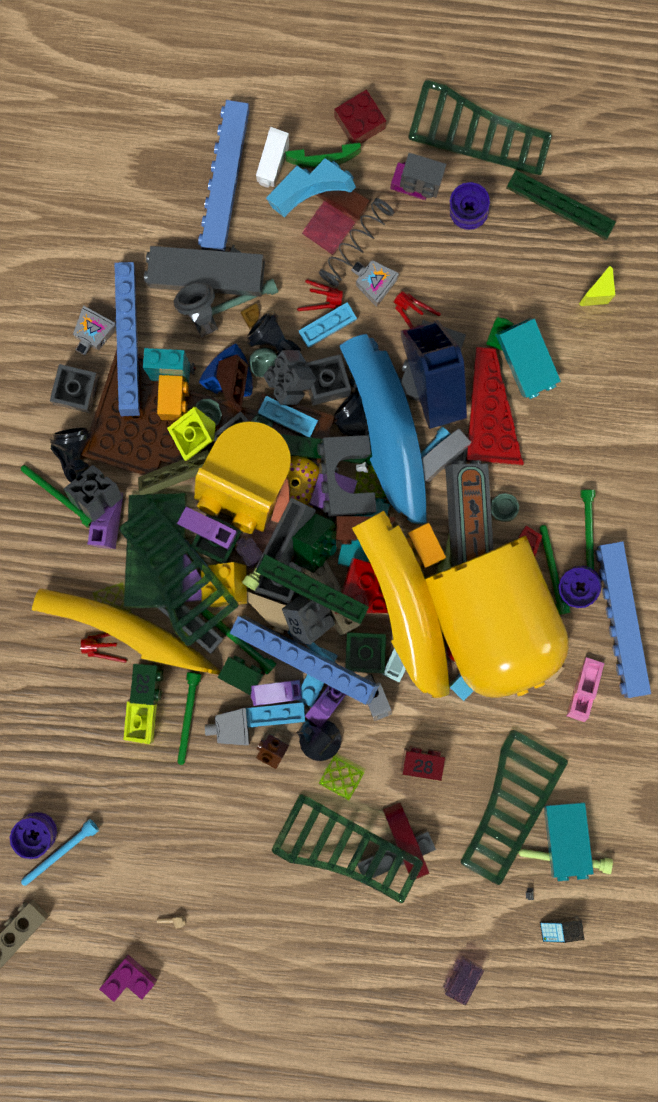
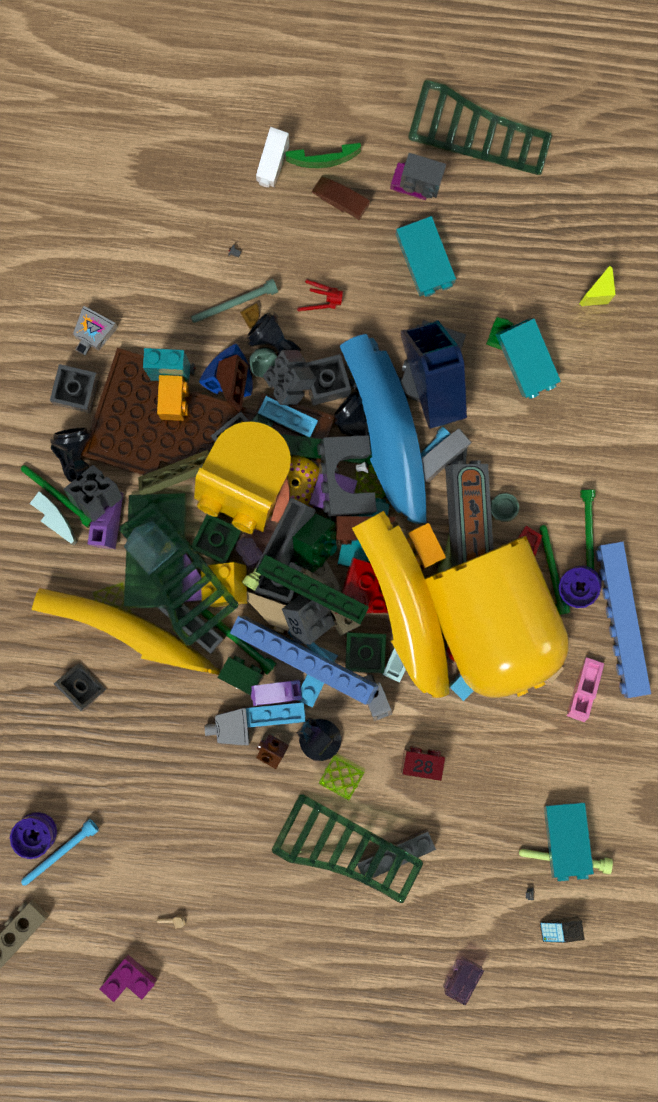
red plant [81,633,127,663] -> none
medium blue brick [114,262,140,416] -> none
neon yellow slope [123,701,157,744] -> none
dark green brick [130,664,164,705] -> none
dark grey brick [144,246,265,297] -> none
neon yellow slope [167,407,216,461] -> none
dark grey piece [174,282,218,337] -> none
medium lavender slope [177,507,238,550] -> none
green piece [177,672,202,765] -> none
sand green hair [195,399,222,427] -> none
medium blue brick [198,100,249,252] -> none
medium azure arch [266,158,356,218] -> none
medium azure plate [298,302,357,348] -> none
clear pink slope [302,201,356,255] -> none
medium lavender slope [305,685,346,728] -> none
dark grey piece [319,198,394,287] -> none
dark red brick [334,89,386,144] -> none
light grey torso [351,260,399,307] -> none
dark red slope [382,803,430,881] -> none
red plant [393,291,441,329] -> none
dark purple wheel [450,182,490,230] -> none
clear green bar [461,730,568,885] -> none
red wing [466,347,524,466] -> none
dark green plate [506,170,616,240] -> none
none -> light aqua slope [30,492,77,545]
none -> dark grey slope [54,662,106,712]
none -> clear light blue slope [124,521,178,575]
none -> teal brick [395,216,456,297]

